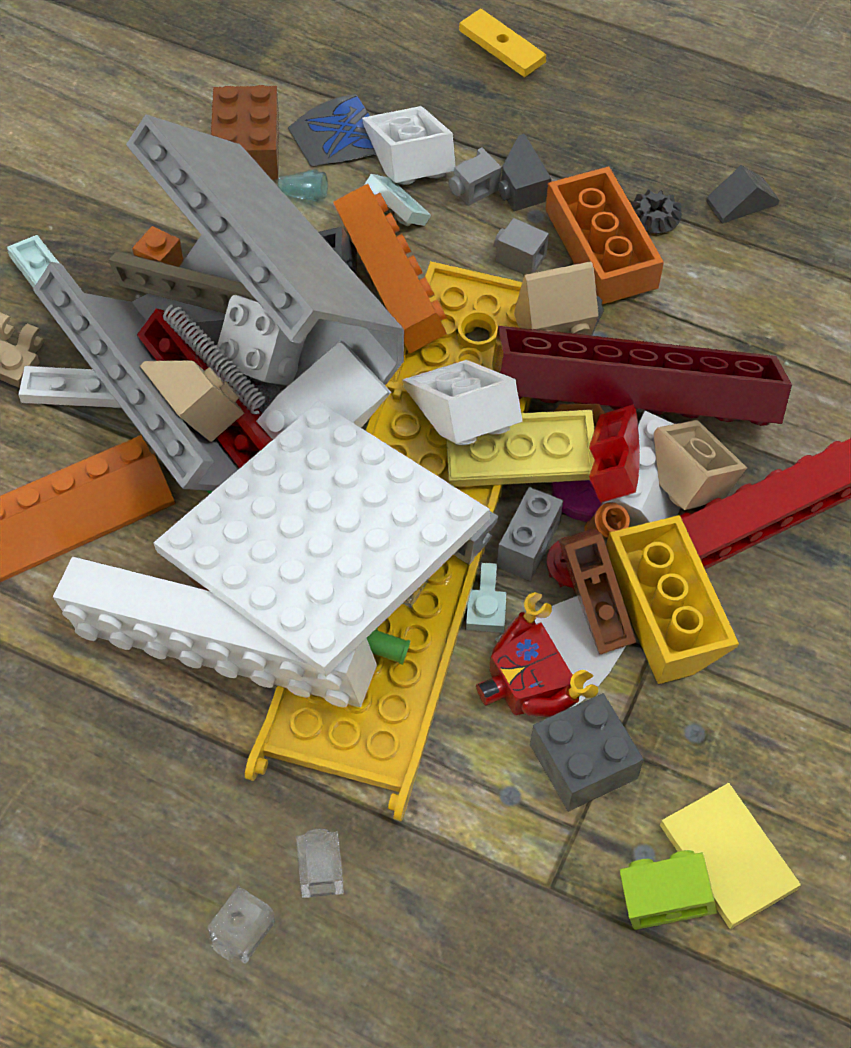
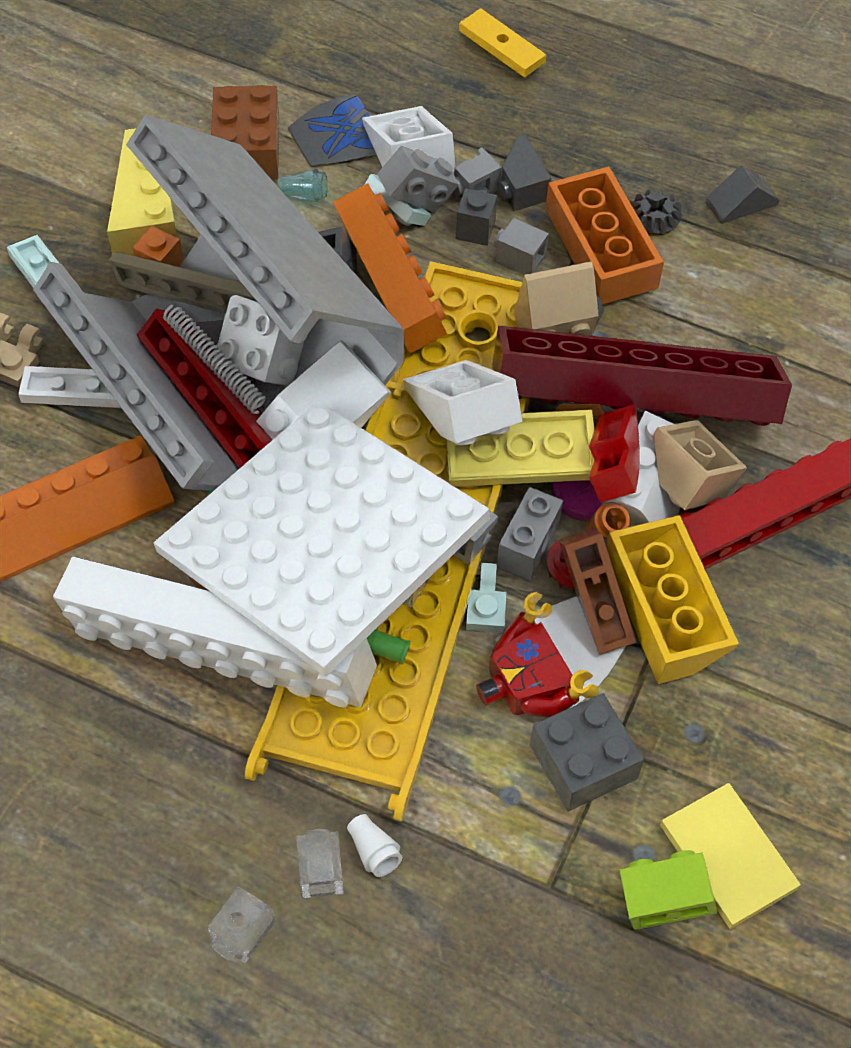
tan slope [140,361,244,442] -> none
none -> light yellow wedge [107,128,177,256]
none -> white cone [347,814,402,877]
none -> light grey brick [377,146,459,212]
none -> dark grey brick [456,188,497,246]

